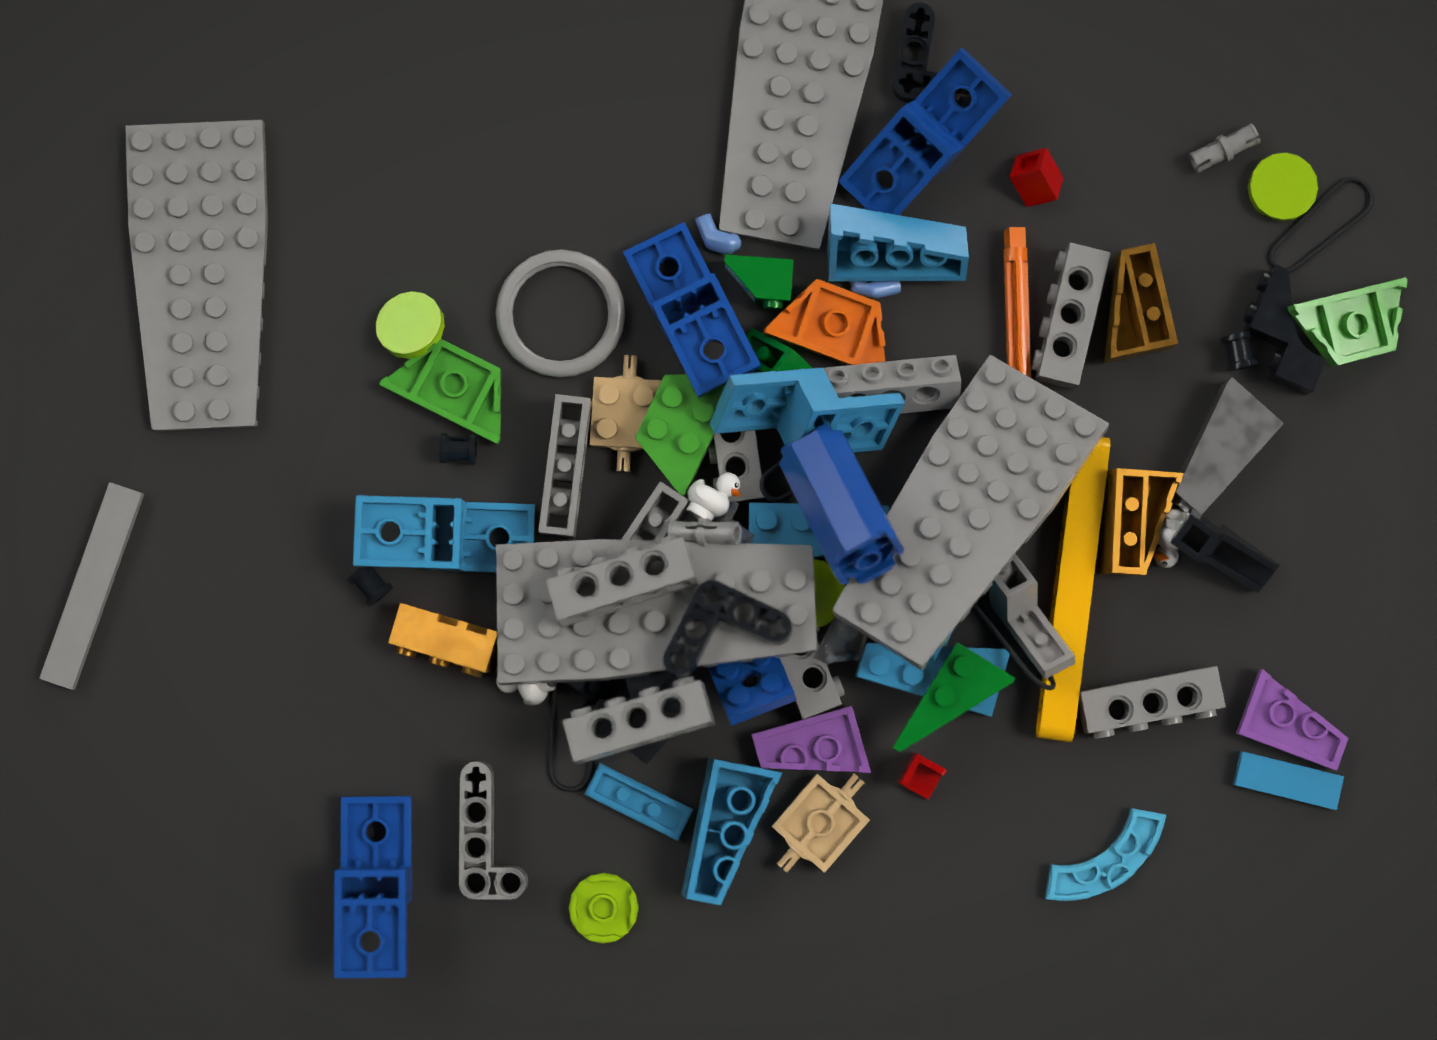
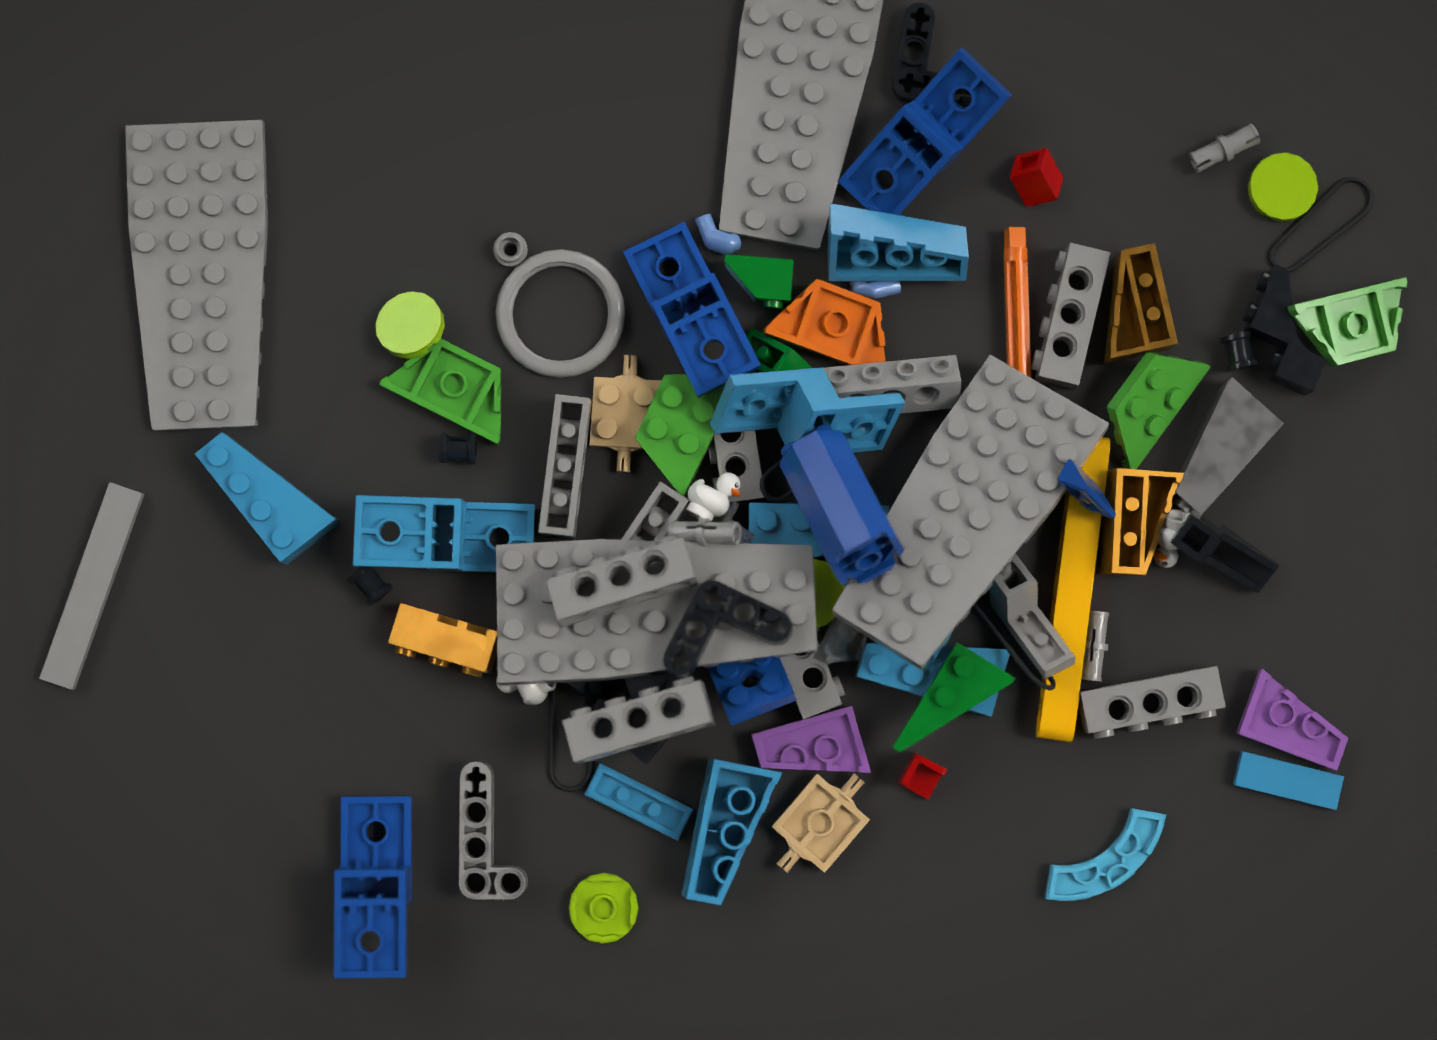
none -> dark azure wedge [195,432,341,565]
none -> light grey plate [493,232,528,267]
none -> blue slope [1057,459,1116,519]
none -> light grey pin [1081,610,1110,682]
none -> bright green wing [1107,351,1211,469]

